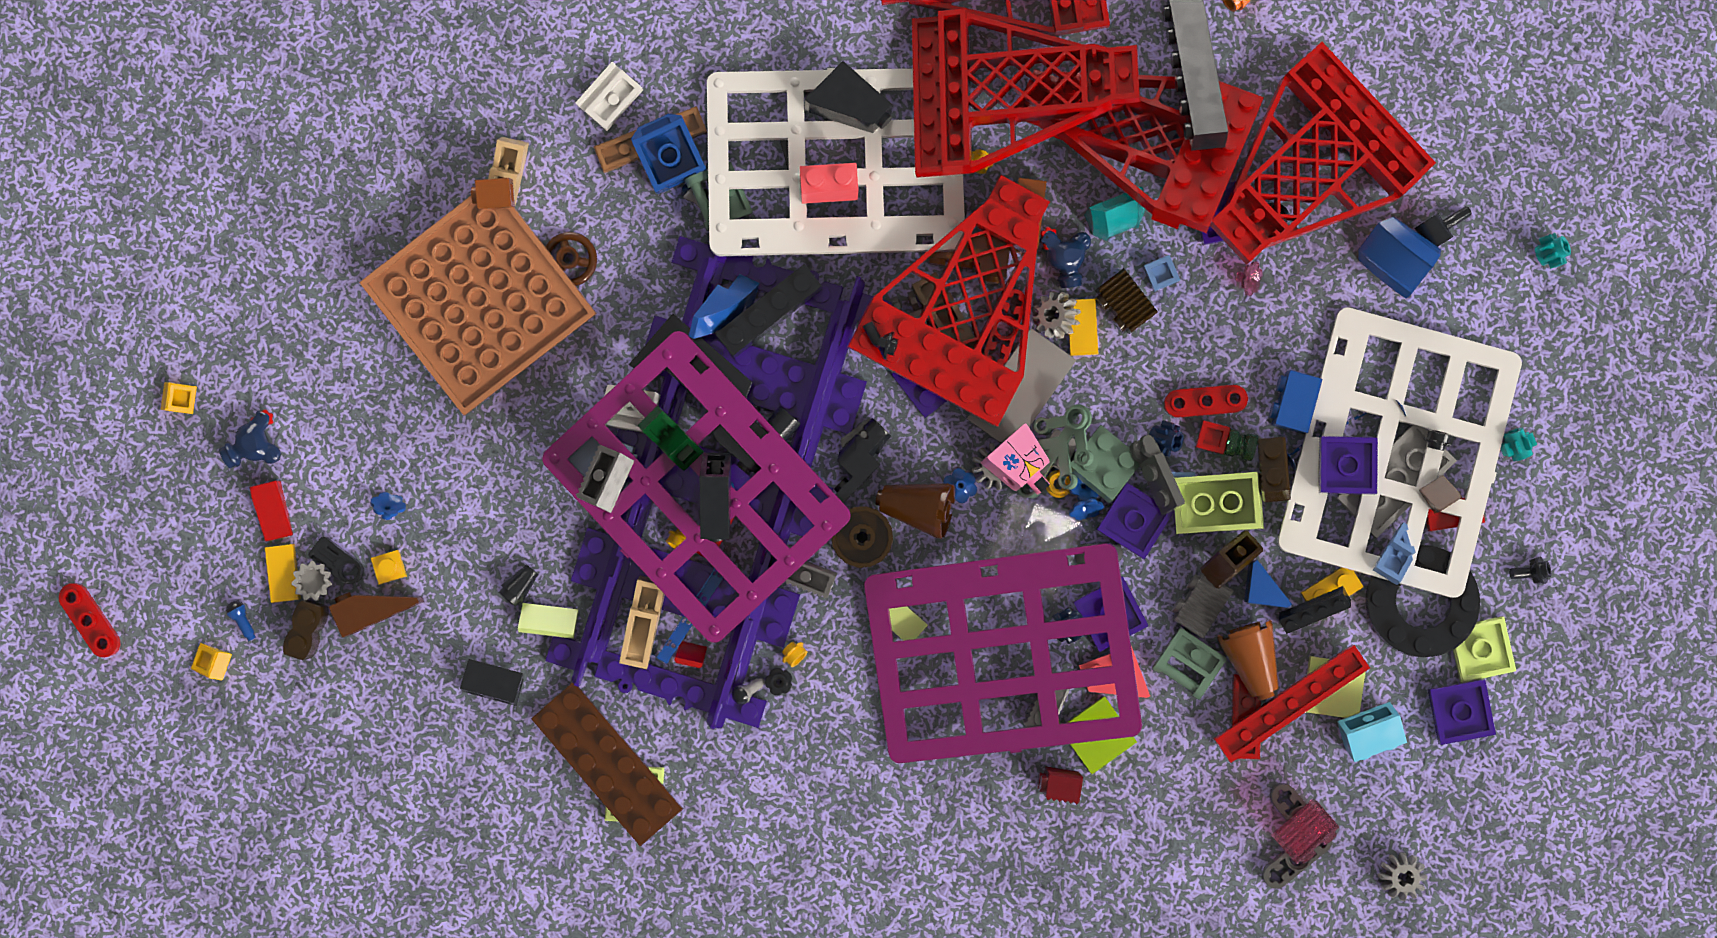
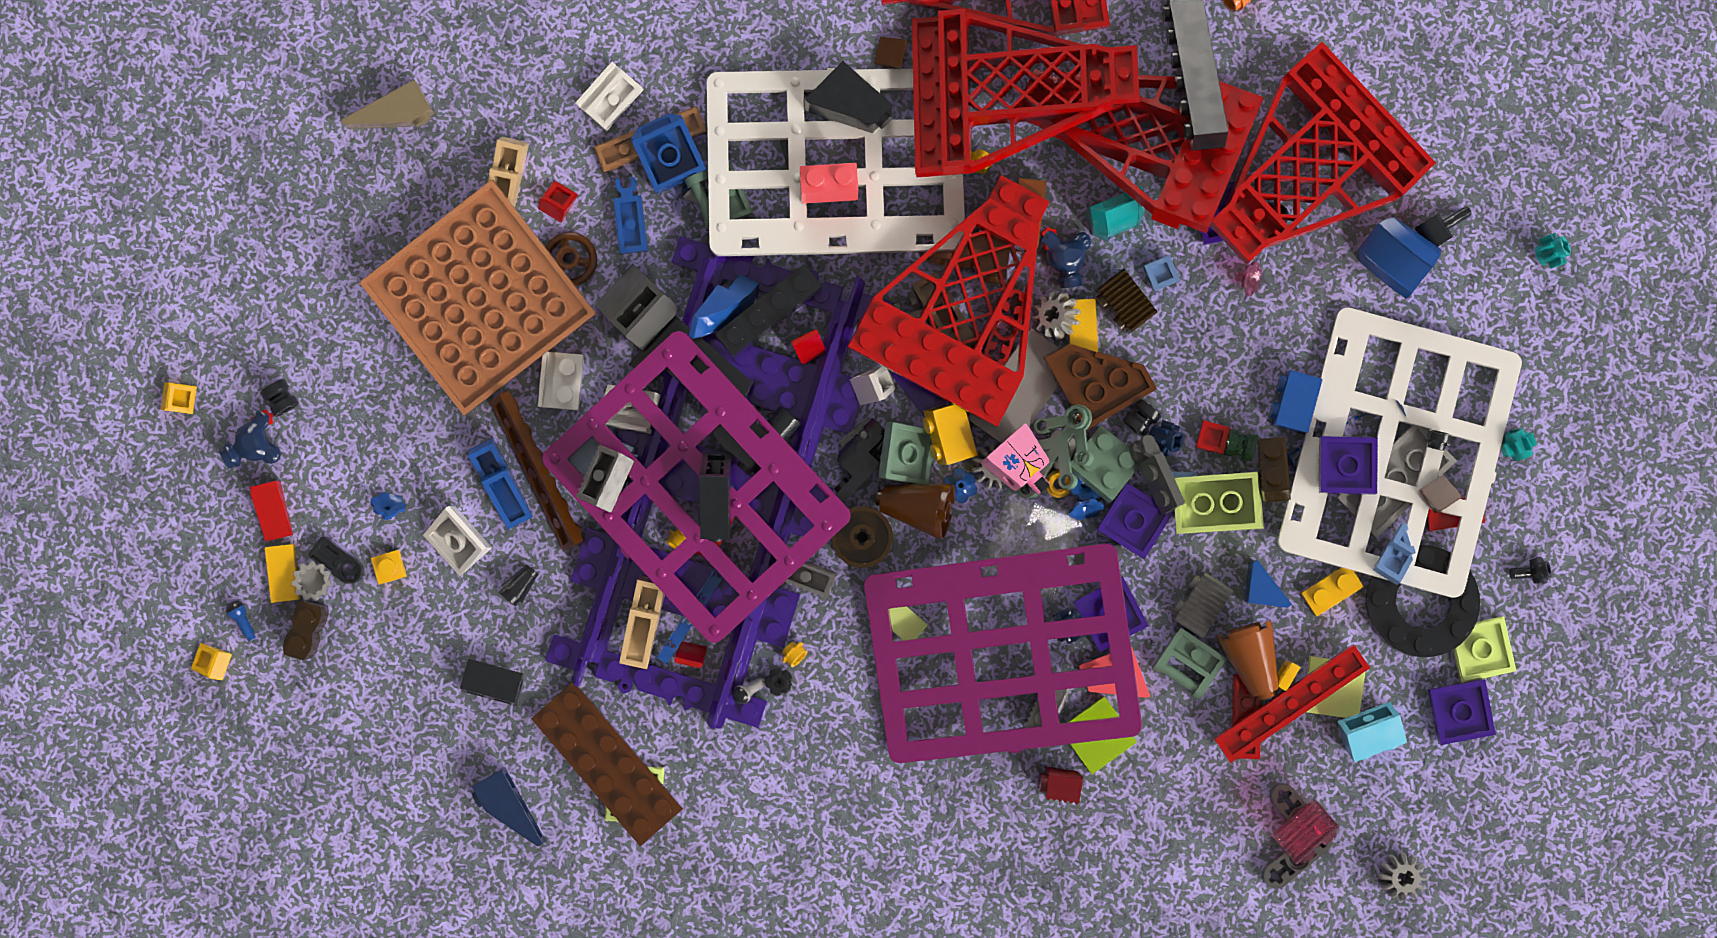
red plate [59,583,120,658] -> none
reddish brown slope [329,592,424,638] -> none
dark orange brick [471,178,515,210] -> none
yellowish green tile [518,603,579,639] -> none
dark green slope [637,406,704,471] -> none
black plate [863,321,899,359] -> none
red plate [1164,385,1248,418] -> none
dark brown brick [1200,530,1263,589] -> none
black piece [1279,586,1351,634] -> none
none -> black wheel [260,379,299,417]
none -> dark tan slope [341,80,435,129]
none -> white slope [423,506,492,576]
none -> blue slope [468,438,533,530]
none -> dark blue slope [472,768,546,847]
none -> reddish brown plate [489,391,583,552]
none -> red slope [538,180,578,223]
none -> white plate [538,352,584,411]
none -> dark grey slope [595,264,680,351]
none -> blue plate [613,176,648,255]
none -> red slope [791,329,826,364]
none -> white slope [850,365,896,405]
none -> reddish brown slope [874,37,907,69]
none -> sand green plate [878,422,932,484]
none -> yellow brick [923,402,978,465]
none -> reddish brown plate [1043,344,1157,431]
none -> black wheel [1122,399,1162,437]
none -> yellow tile [1277,661,1301,691]

